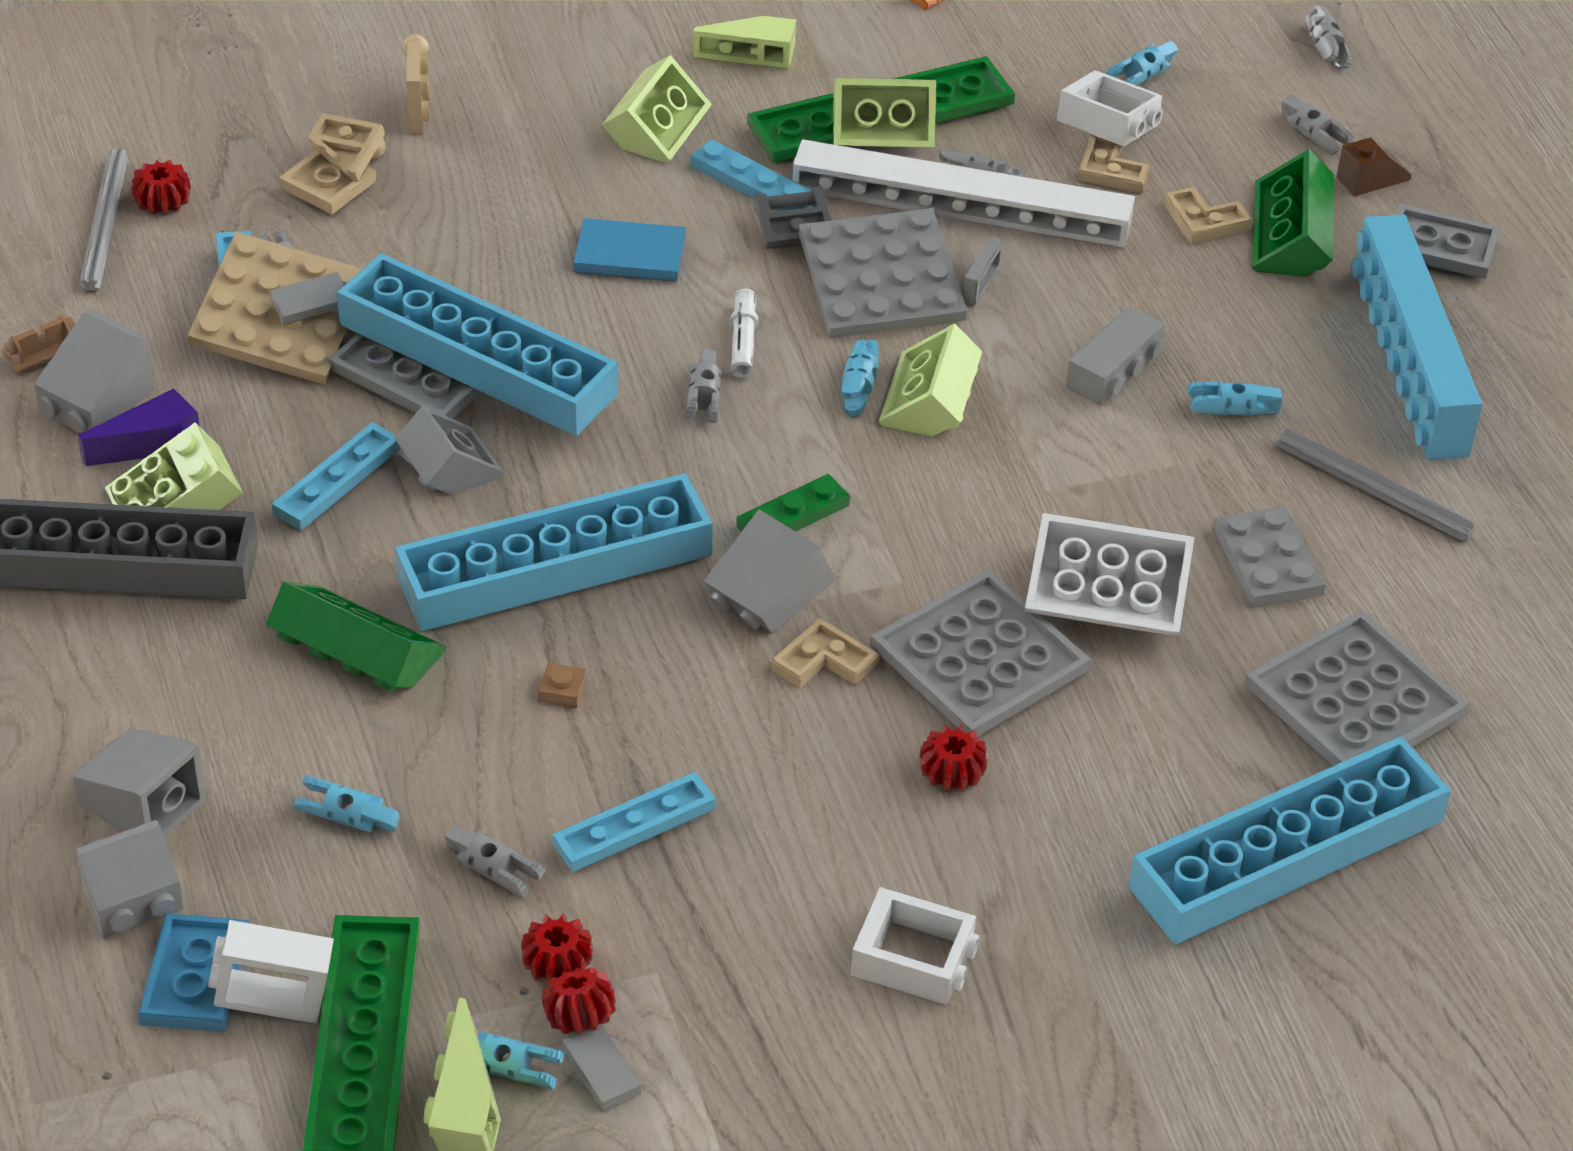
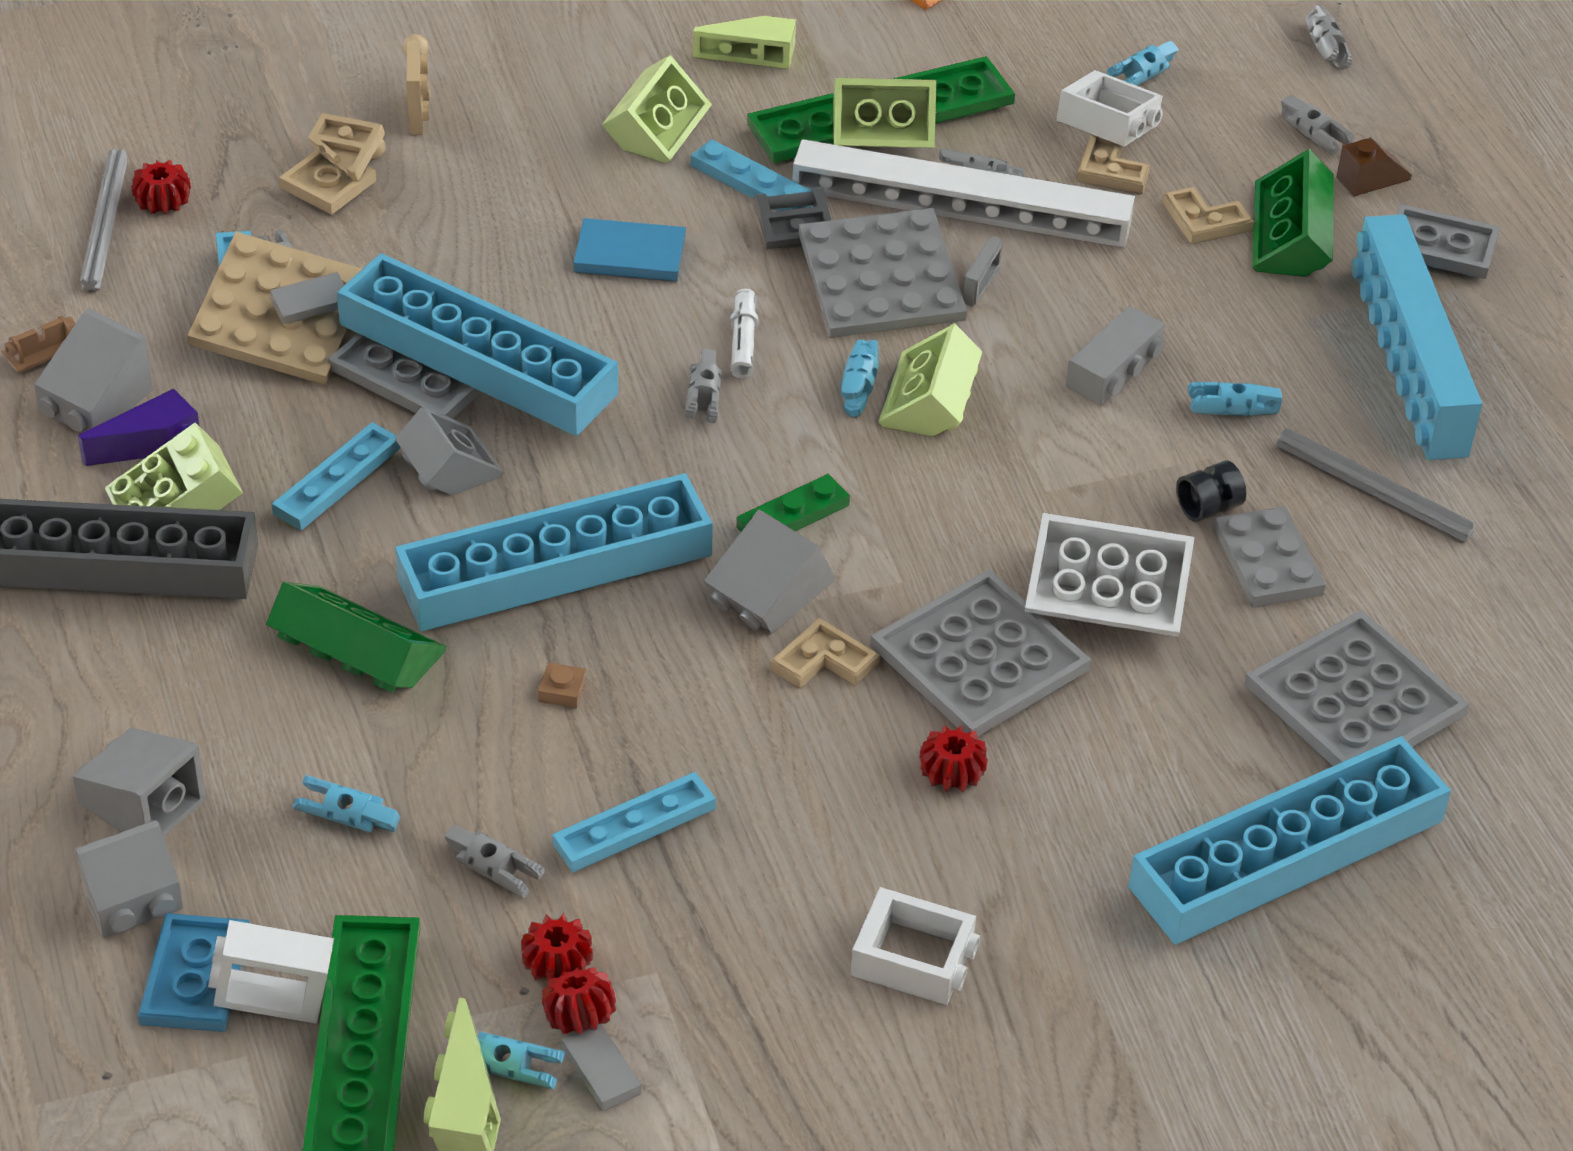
none -> black wheel [1176,460,1247,522]

